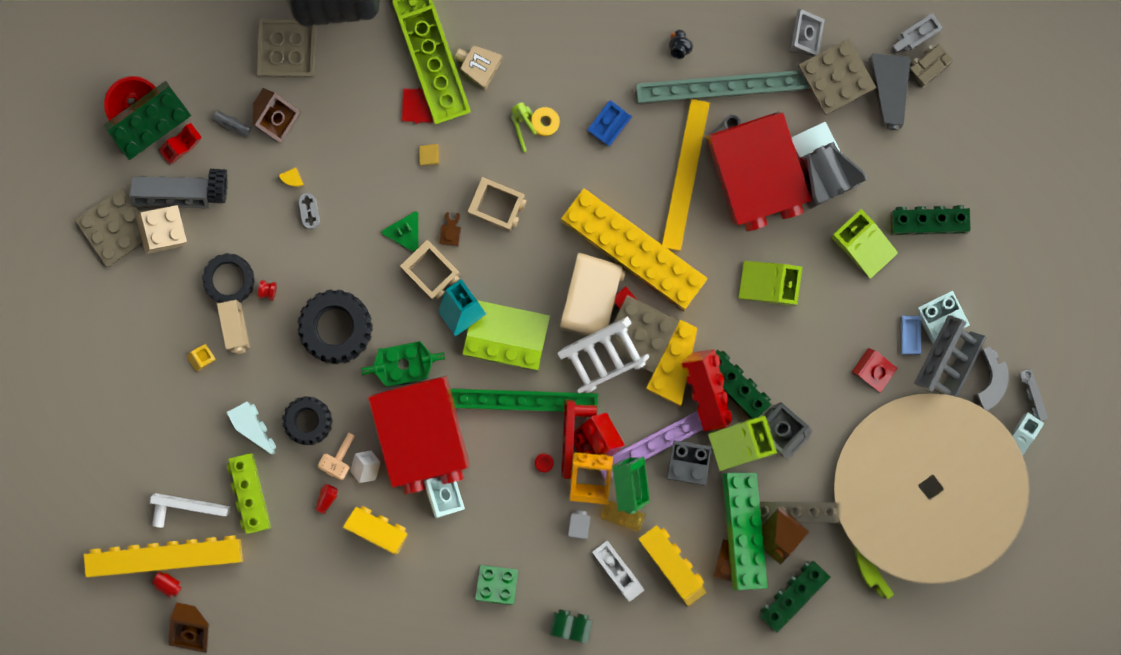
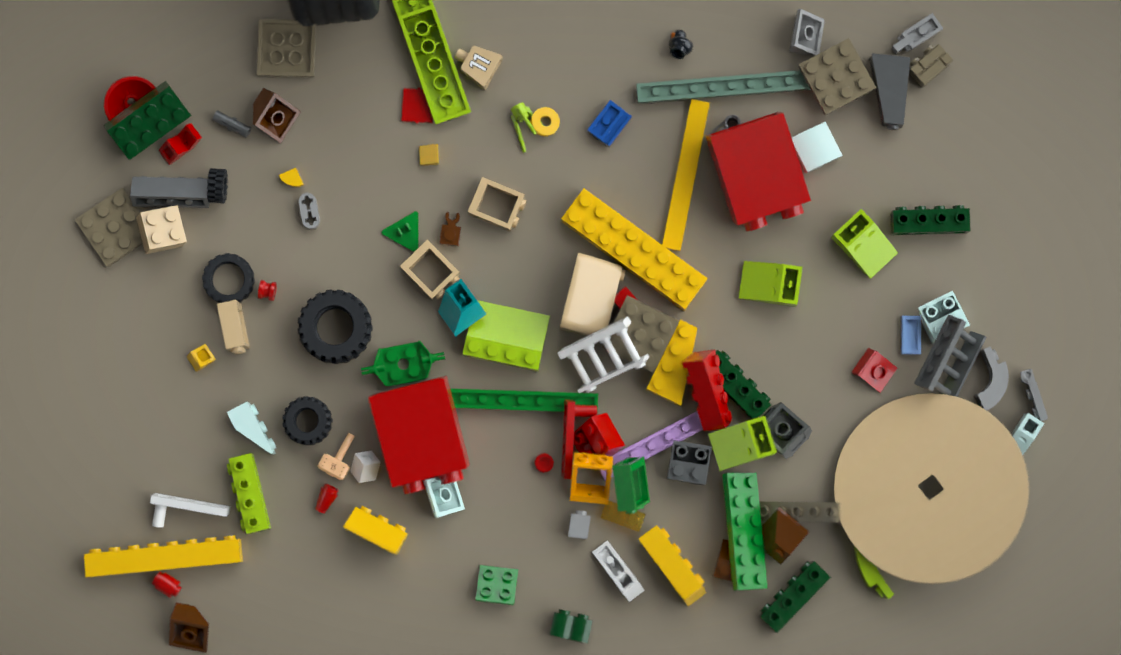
dark grey brick [800,141,868,209] -> none

